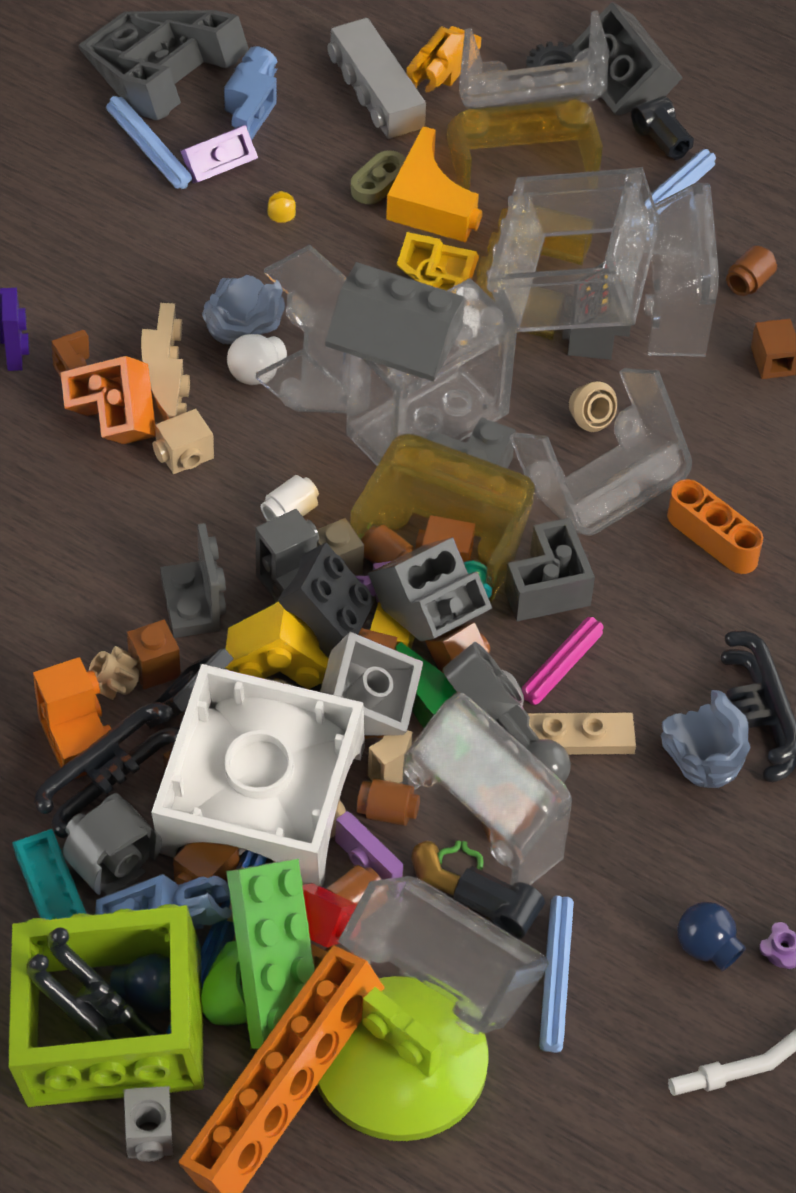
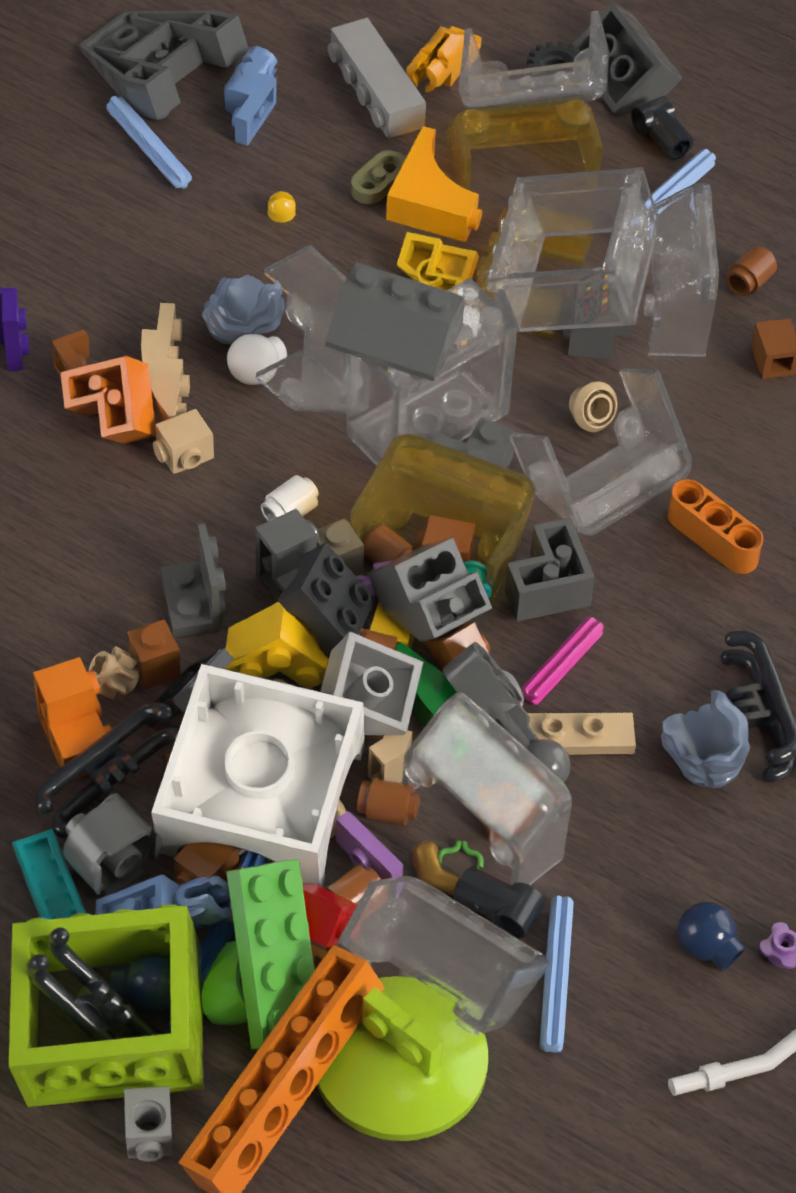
plate [181,125,258,183] -> none

